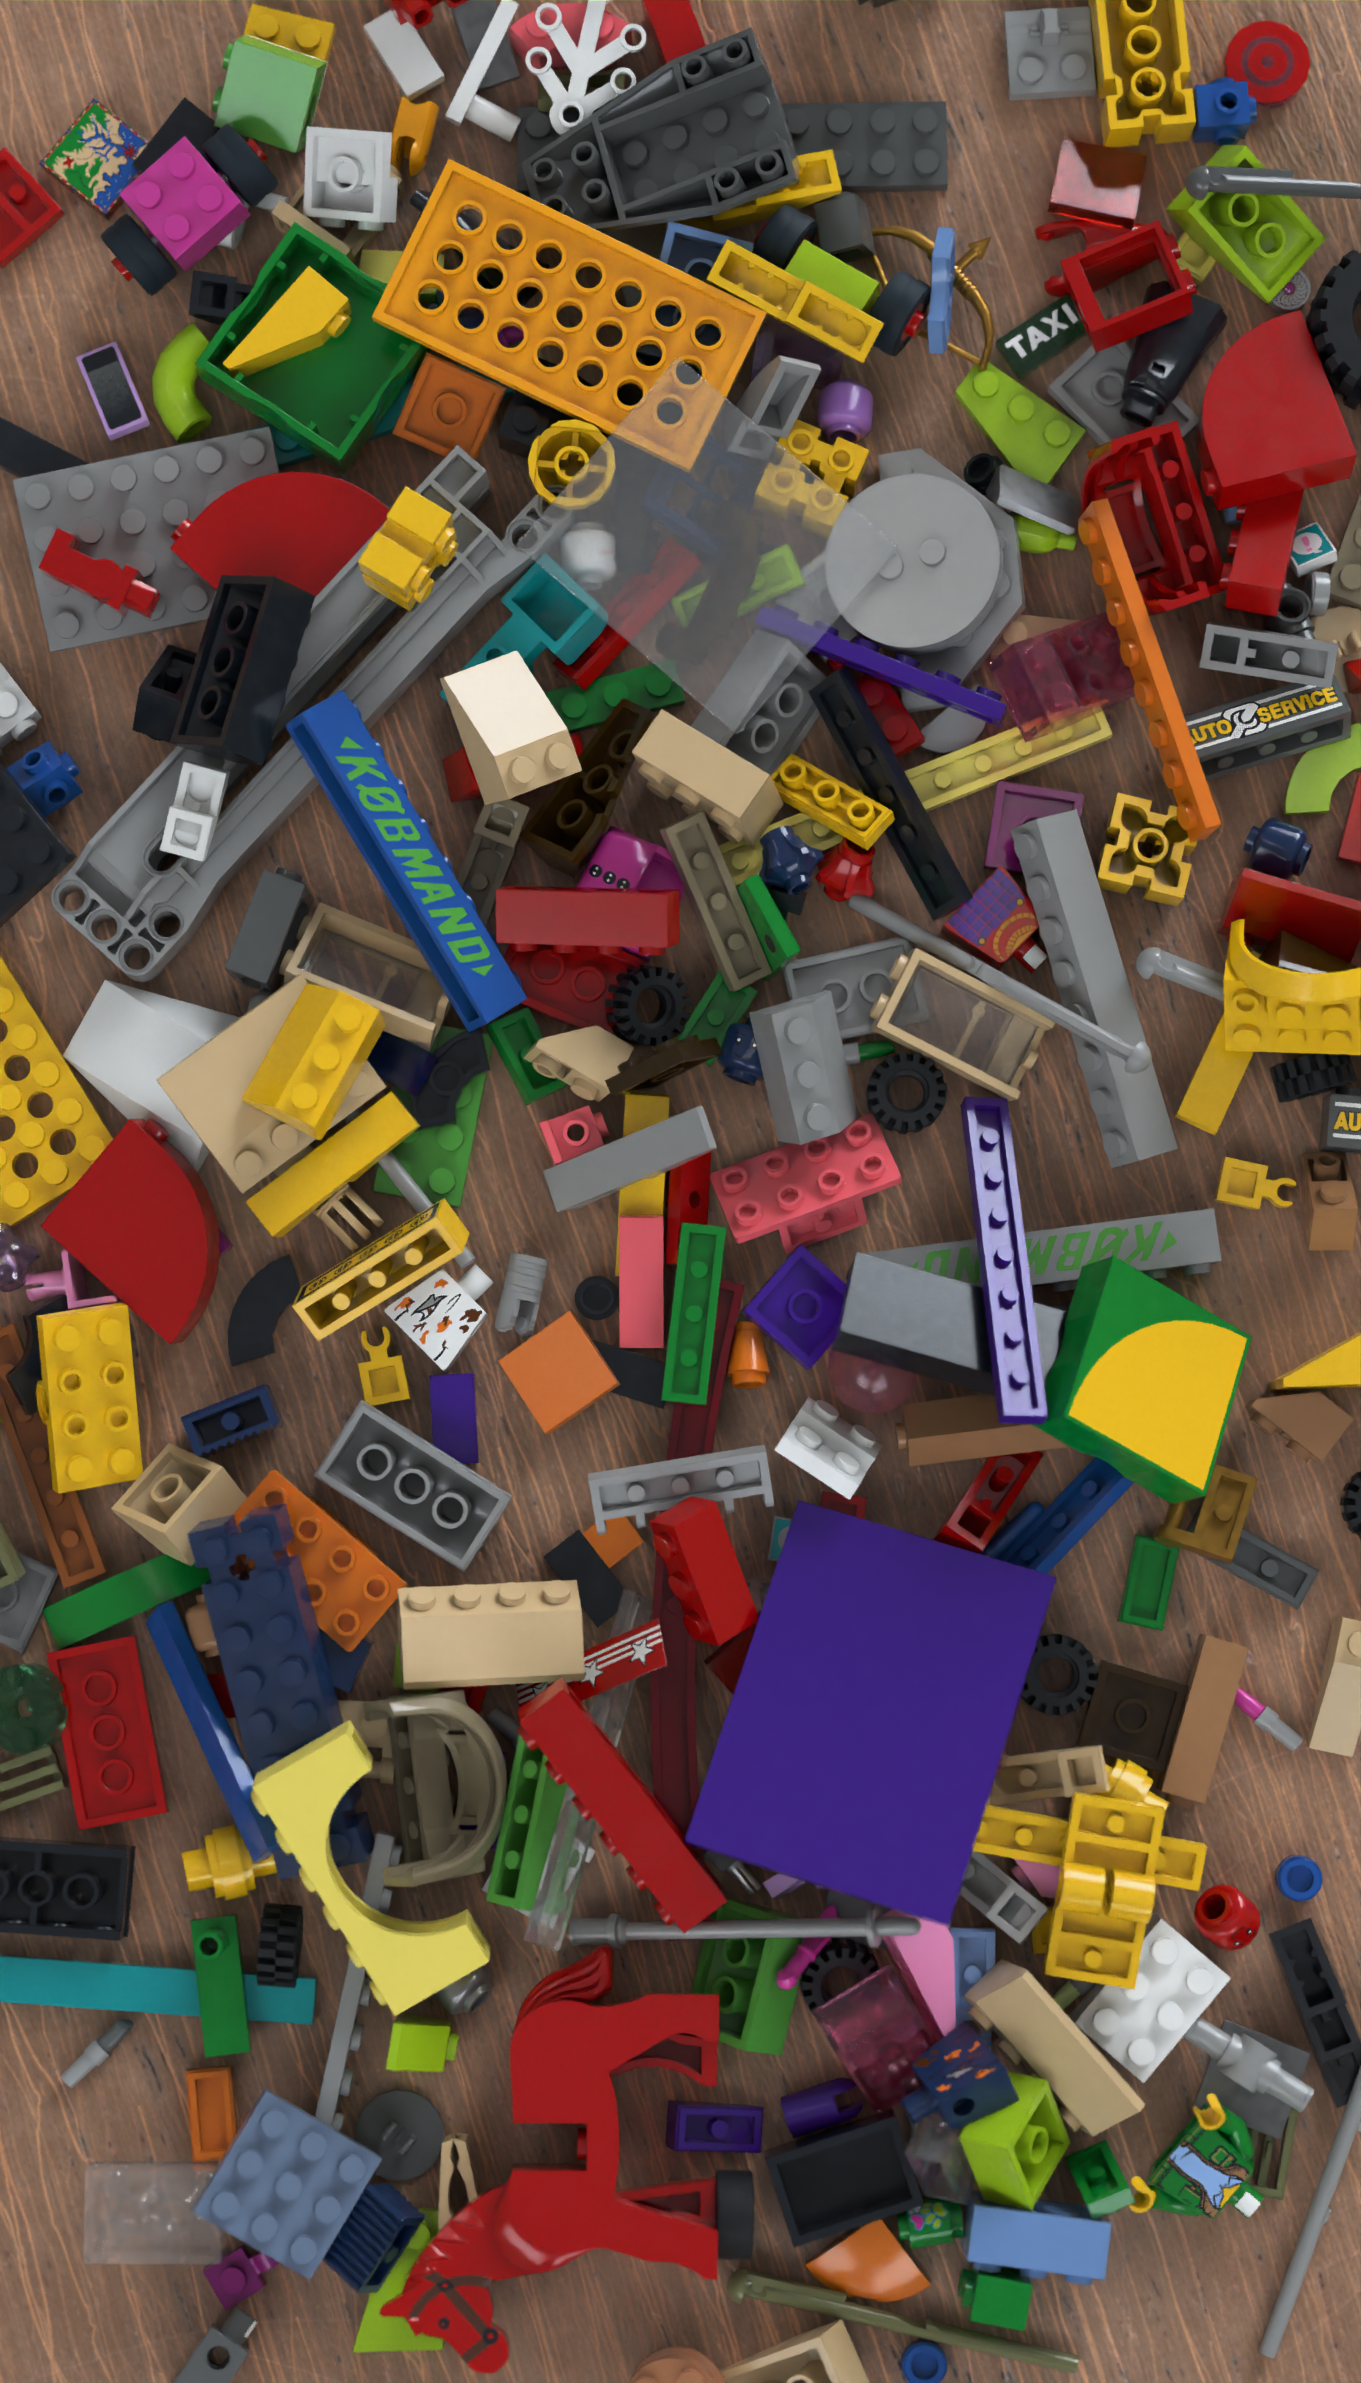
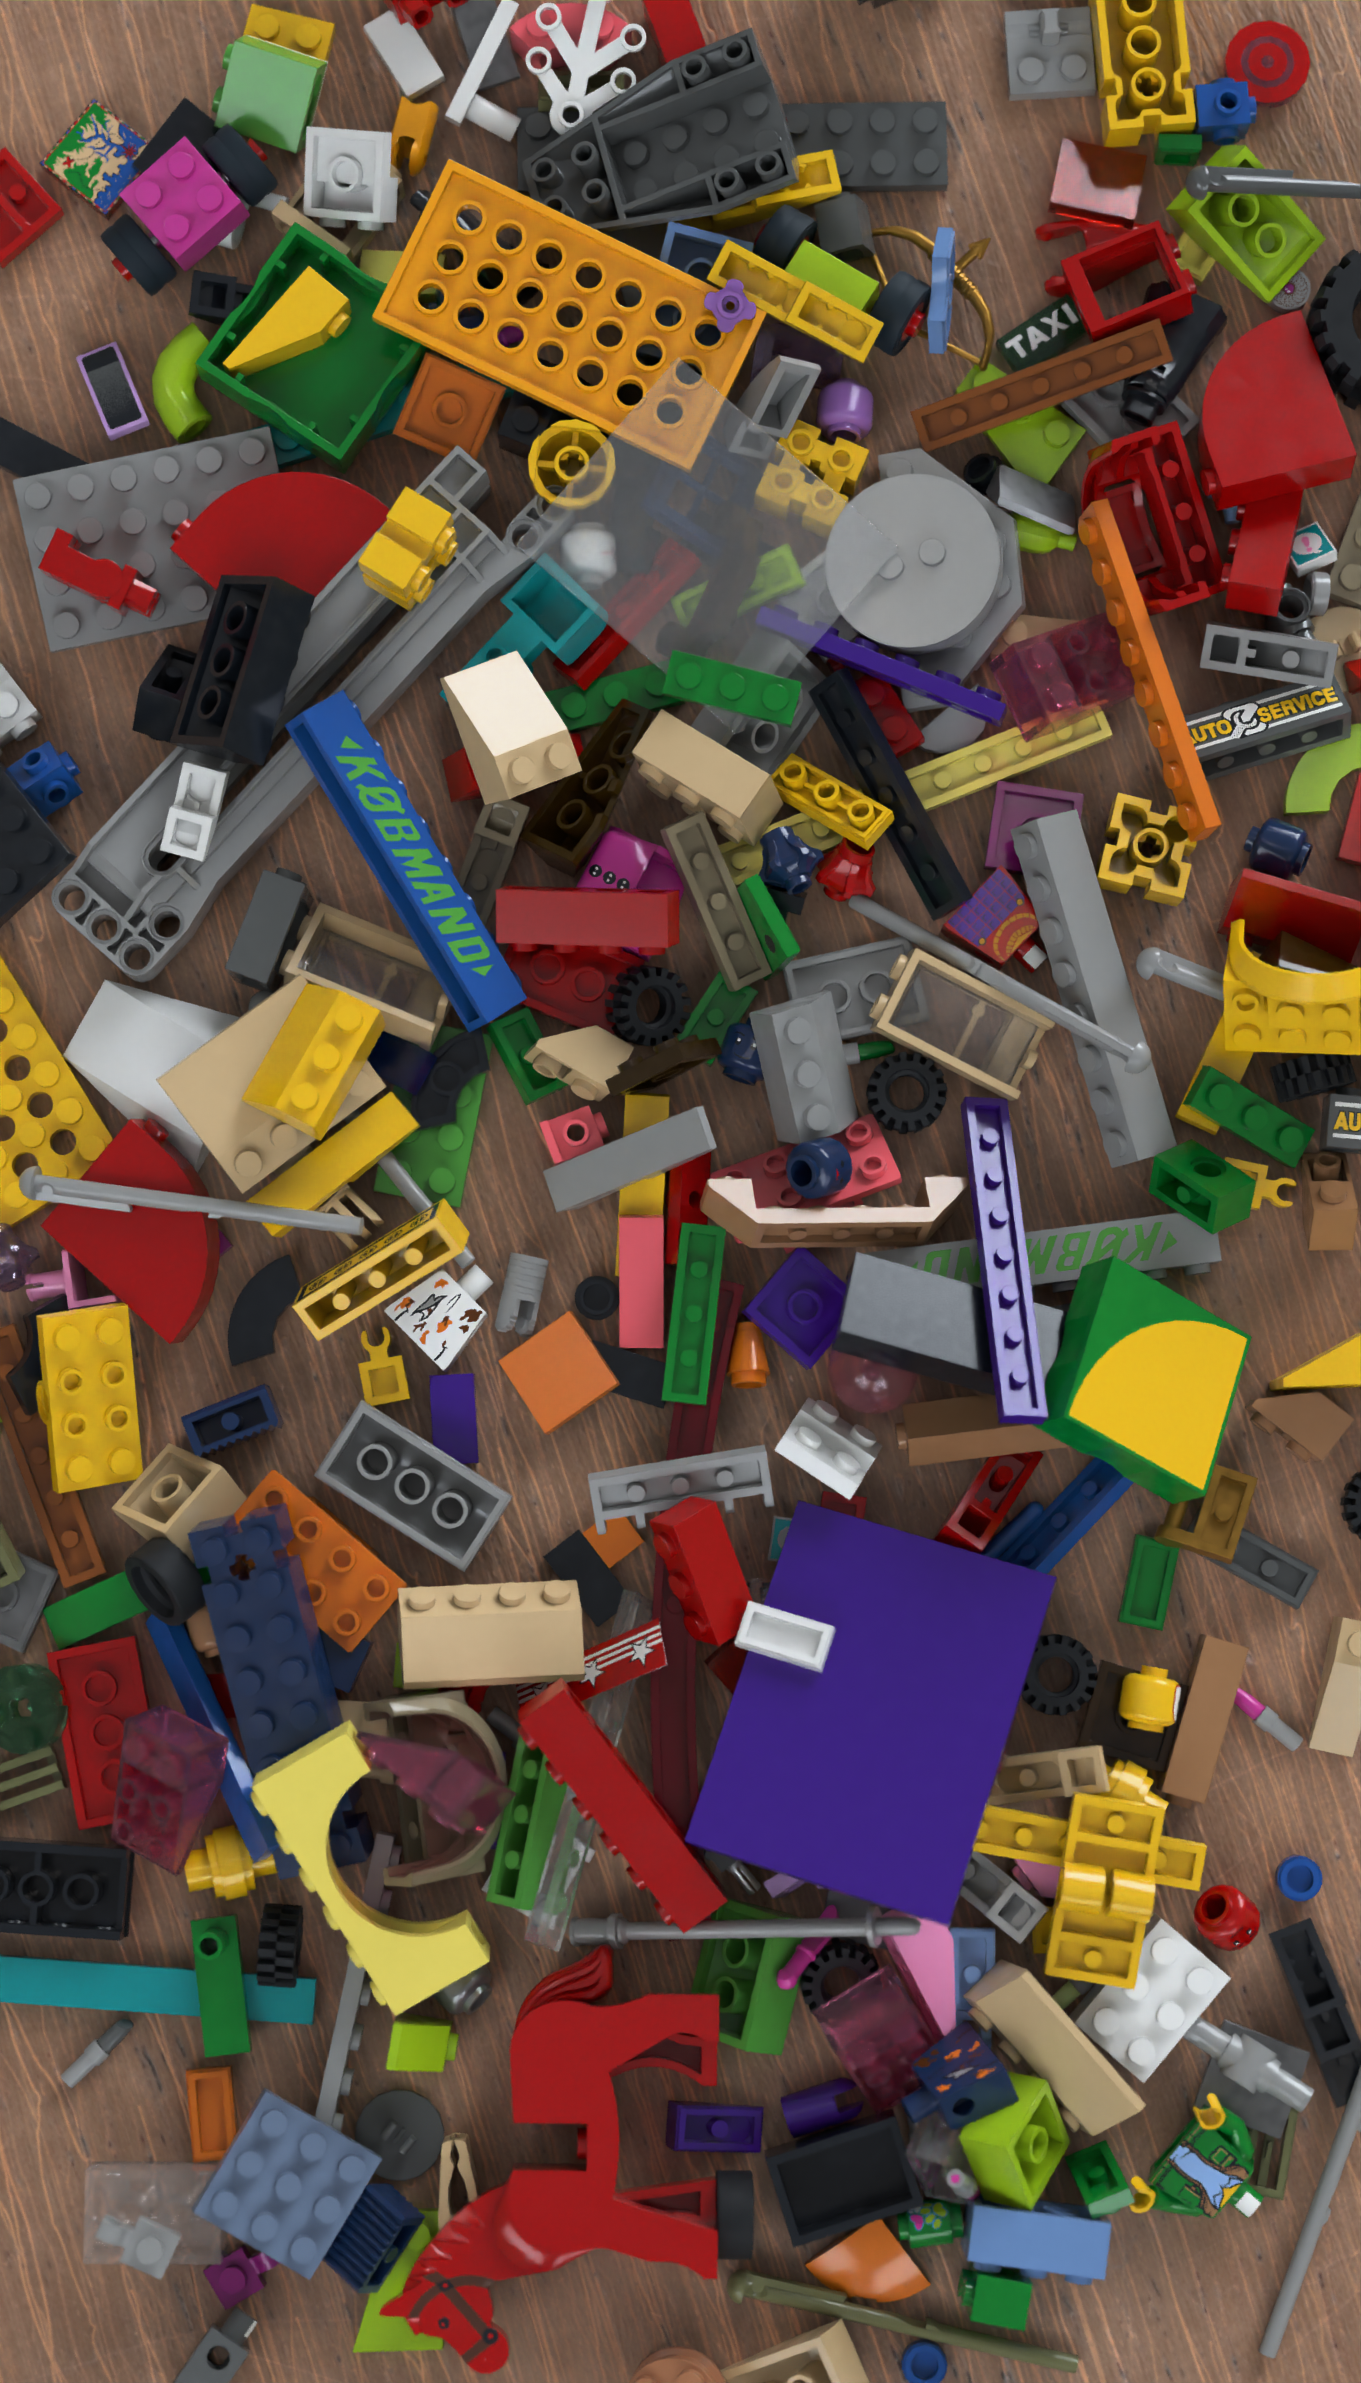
none -> light grey bar [19,1166,364,1235]
none -> light grey plate [95,2214,182,2280]
none -> clear pink slope [111,1704,229,1876]
none -> black tyre [125,1537,206,1626]
none -> clear pink slope [355,1731,517,1836]
none -> green plate [662,650,802,727]
none -> medium nougat slope [700,1174,968,1248]
none -> medium lavender plate [704,279,756,333]
none -> white tile [735,1601,836,1673]
none -> dark blue head [786,1137,853,1199]
none -> dark orange plate [911,318,1174,453]
none -> light grey piece [946,2169,981,2200]
none -> yellow head [1119,1665,1181,1733]
none -> green brick [1149,1139,1256,1235]
none -> green tile [1153,133,1202,166]
none -> green plate [1183,1065,1315,1169]

